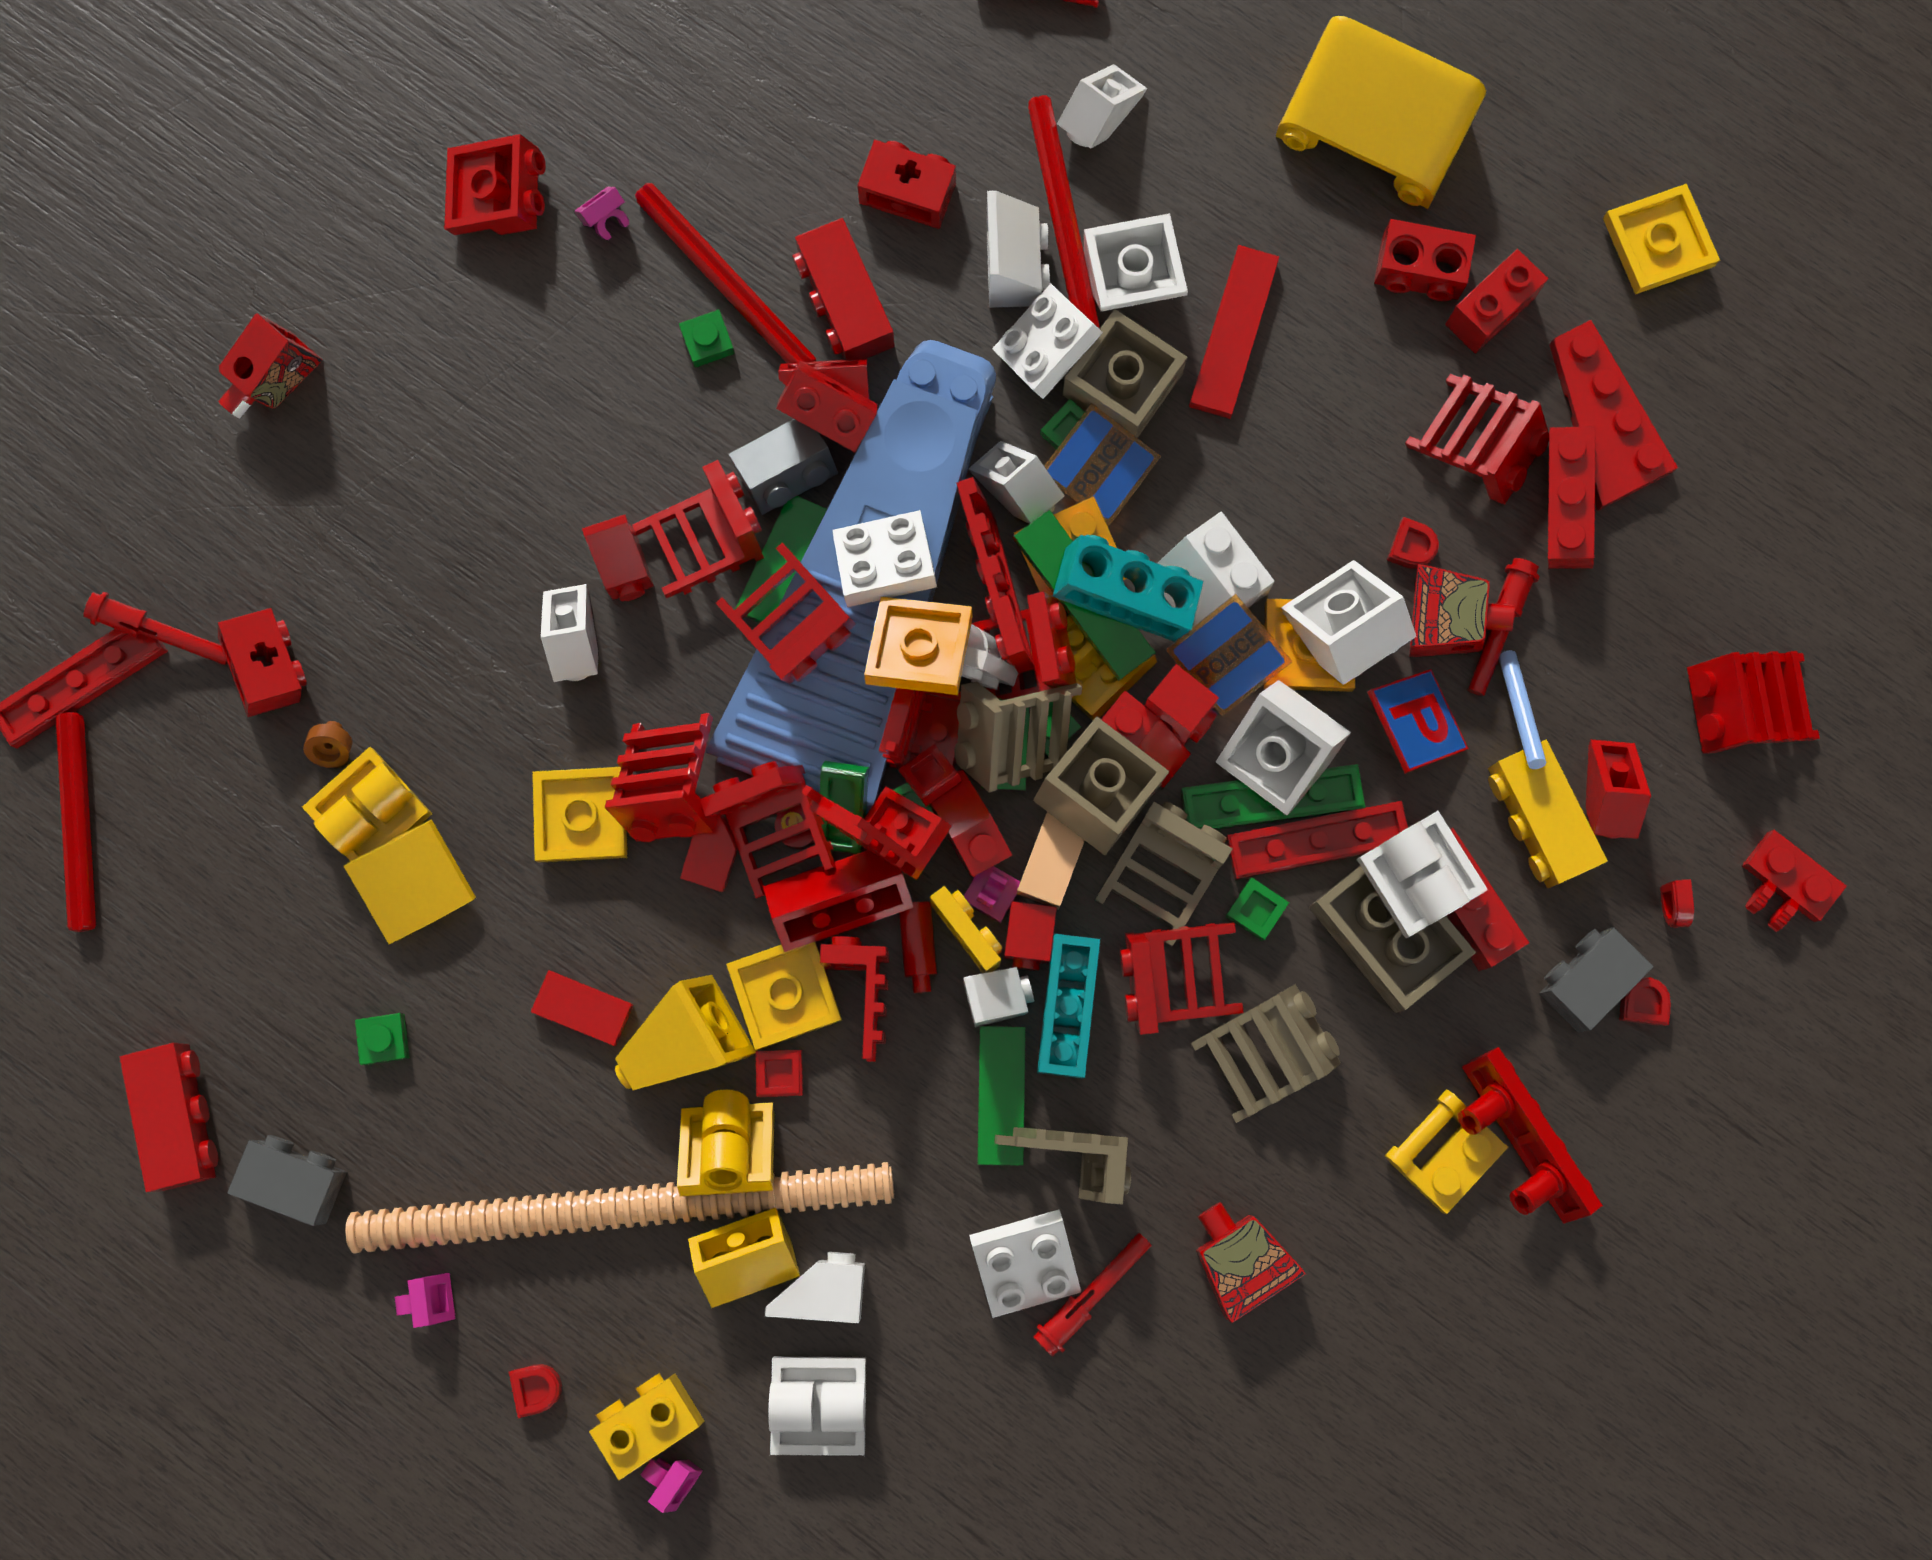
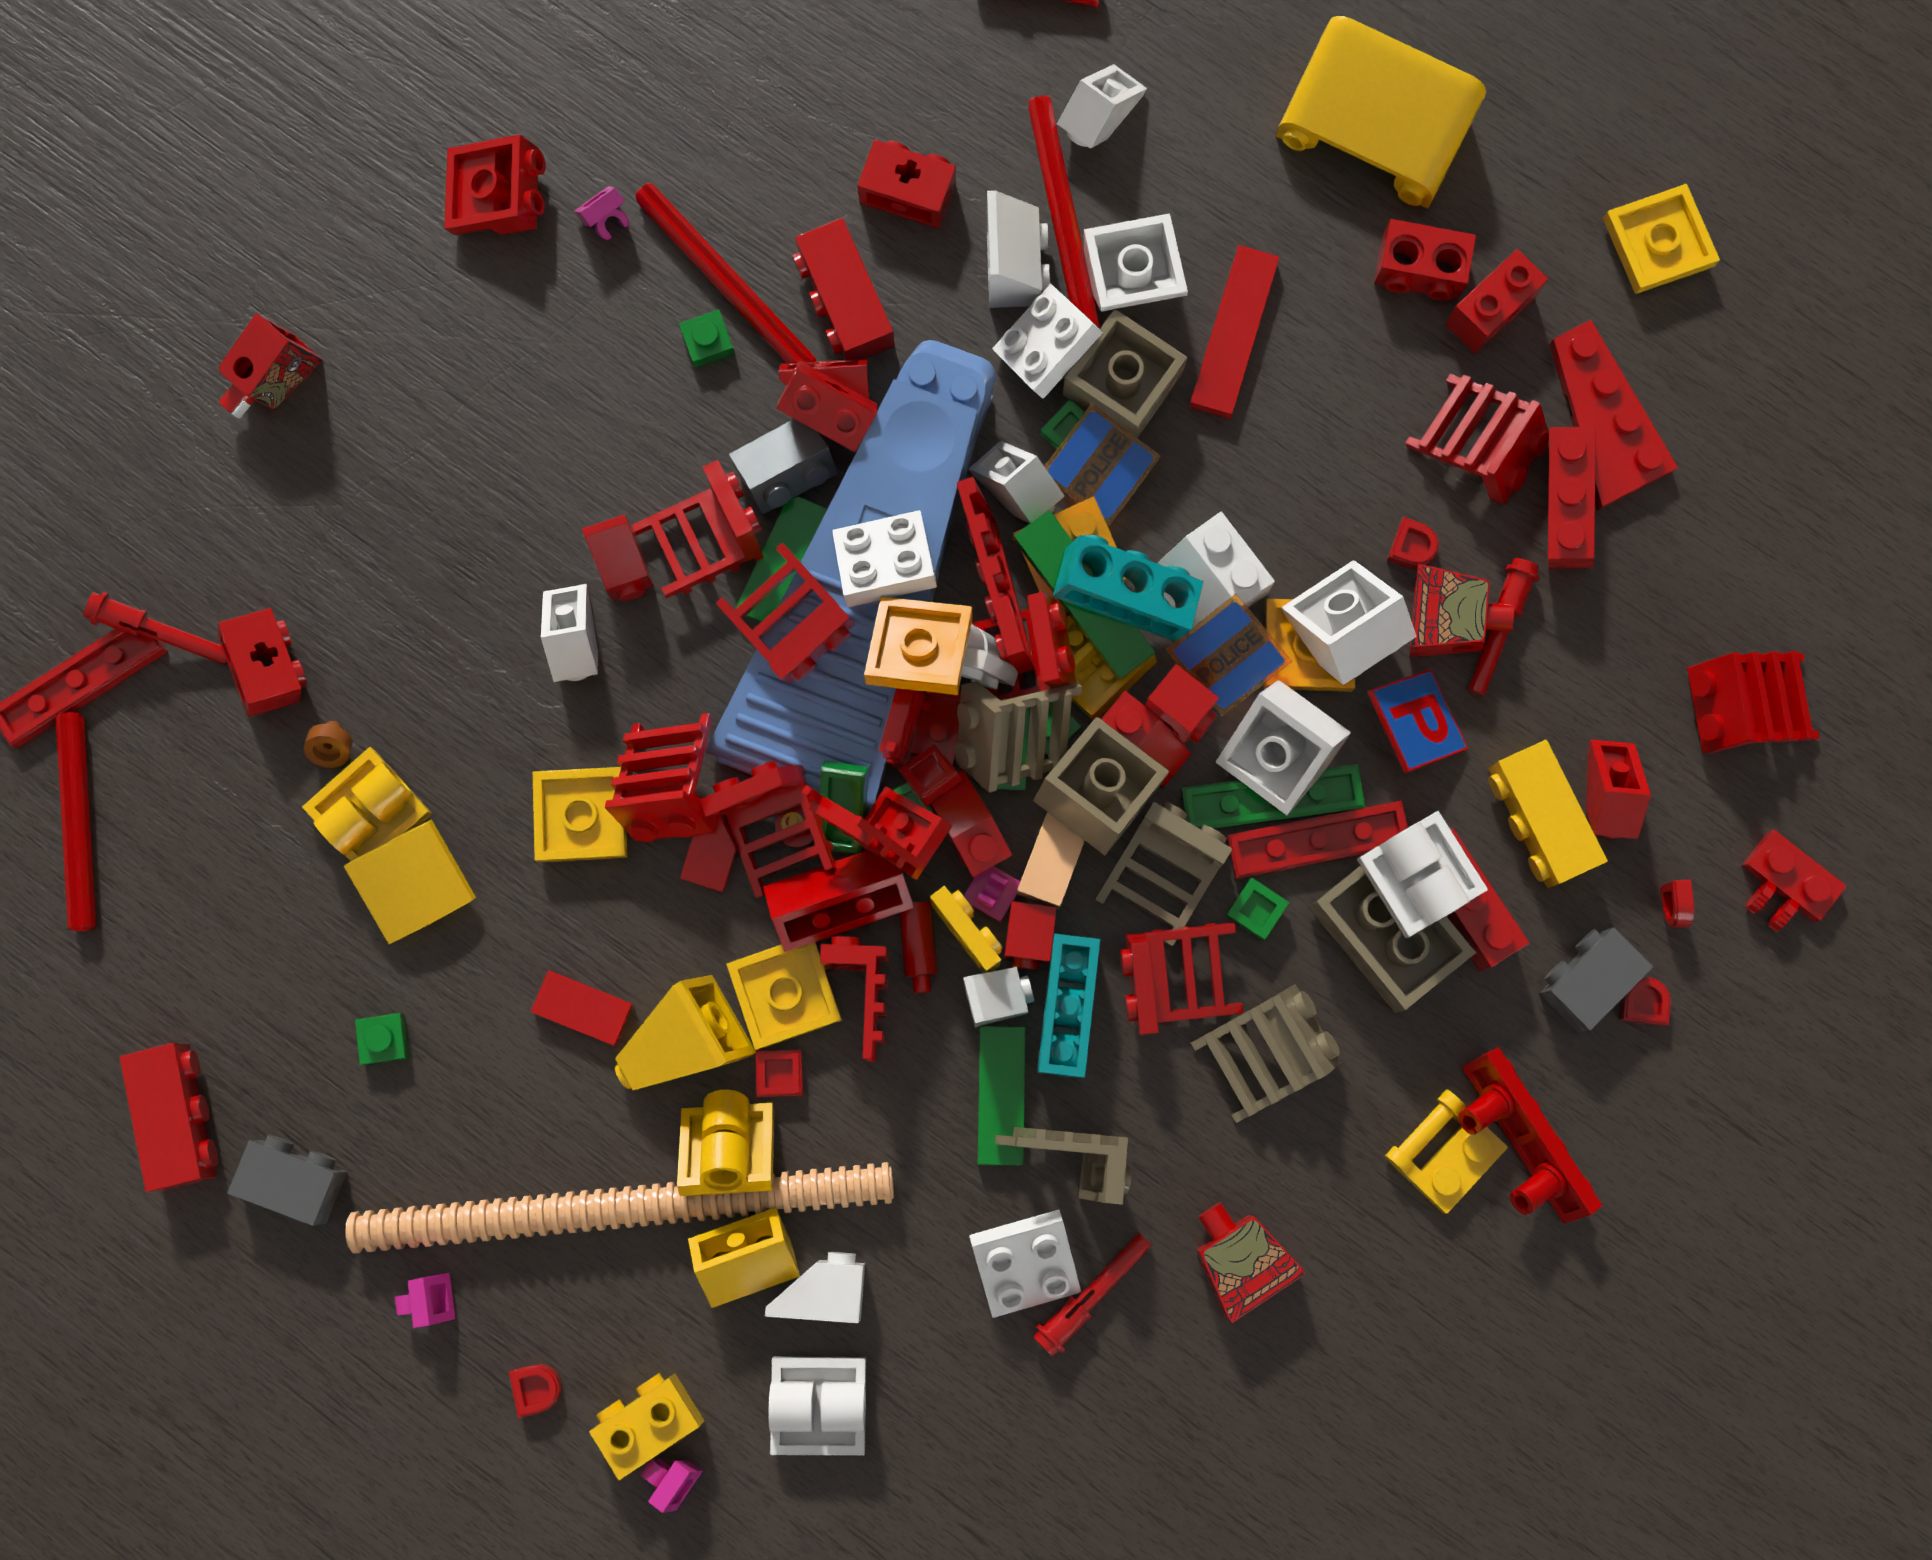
light blue bar [1499,650,1547,769] -> none

